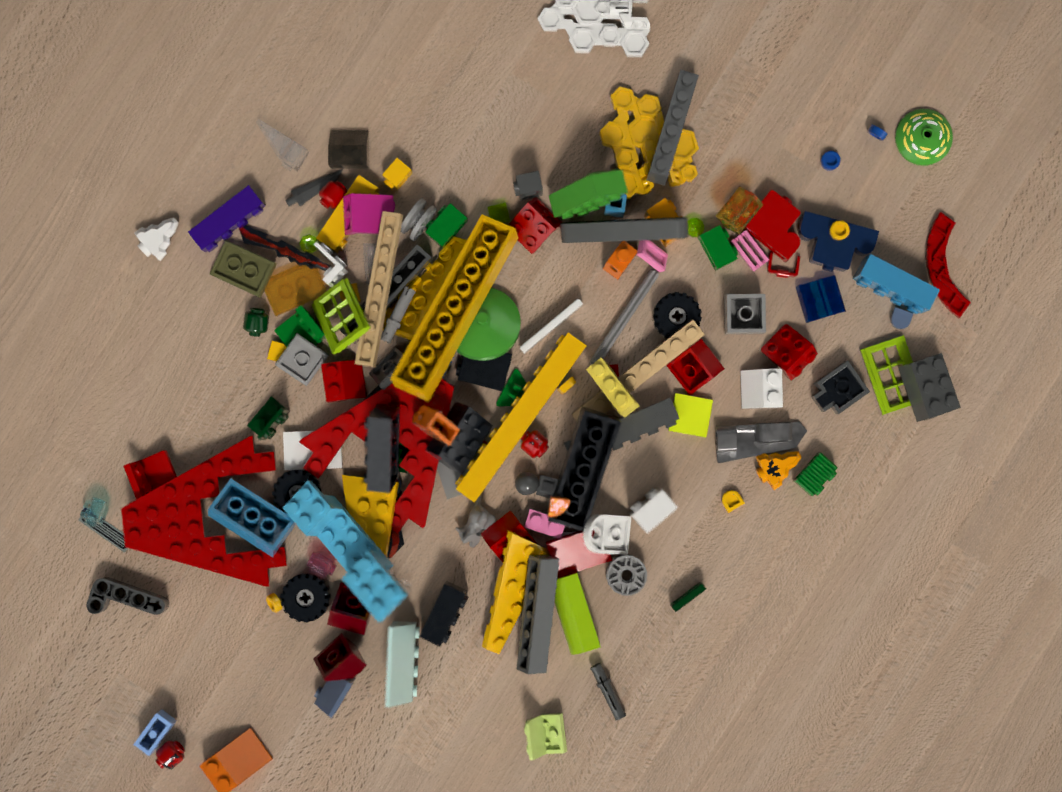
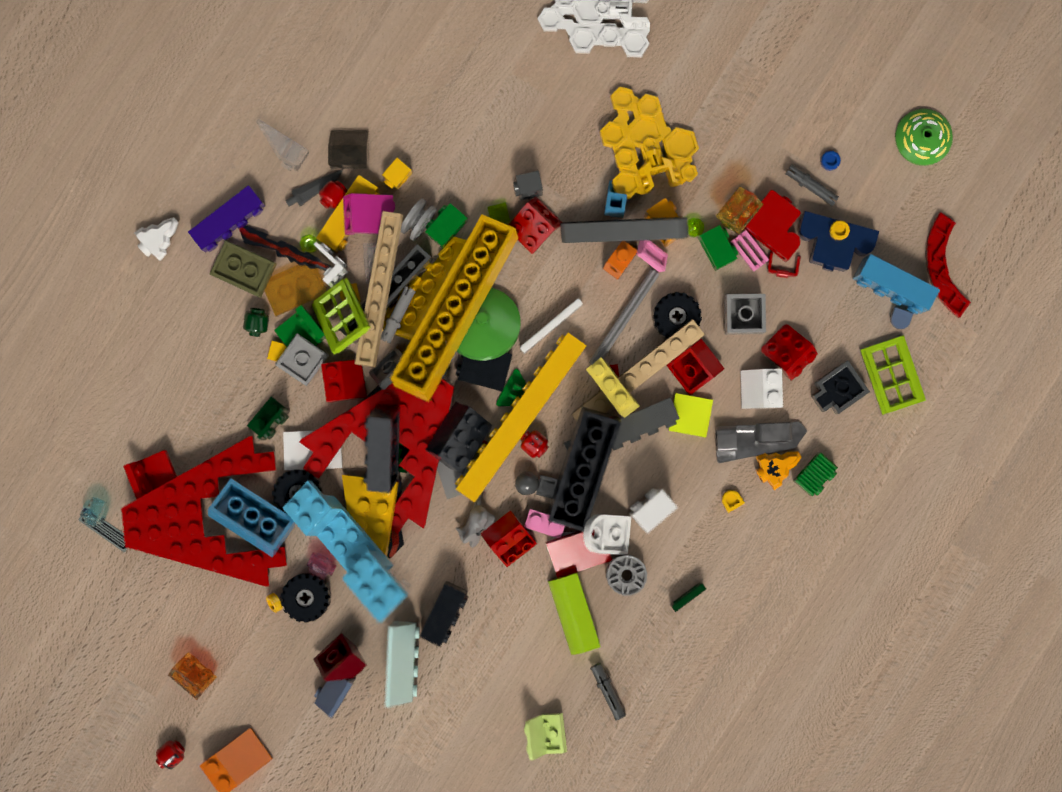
dark grey beam [86,577,169,615] -> none
light blue brick [133,709,177,756] -> none
dark red slope [327,582,371,635] -> none
orange torso [412,406,460,446] -> none
yellow wing [482,531,550,654] -> none
dark grey brick [516,555,559,674] -> none
orange tile [548,496,570,517] -> none
bright green brick [549,170,628,219] -> none
yellow tile [557,377,577,395] -> none
dark grey brick [646,70,699,186] -> none
clear blue slope [795,275,846,323] -> none
blue tile [868,125,888,141] -> none
dark grey brick [898,353,961,422] -> none
none -> clear orange brick [168,652,217,700]
none -> dark grey pin [785,164,839,206]

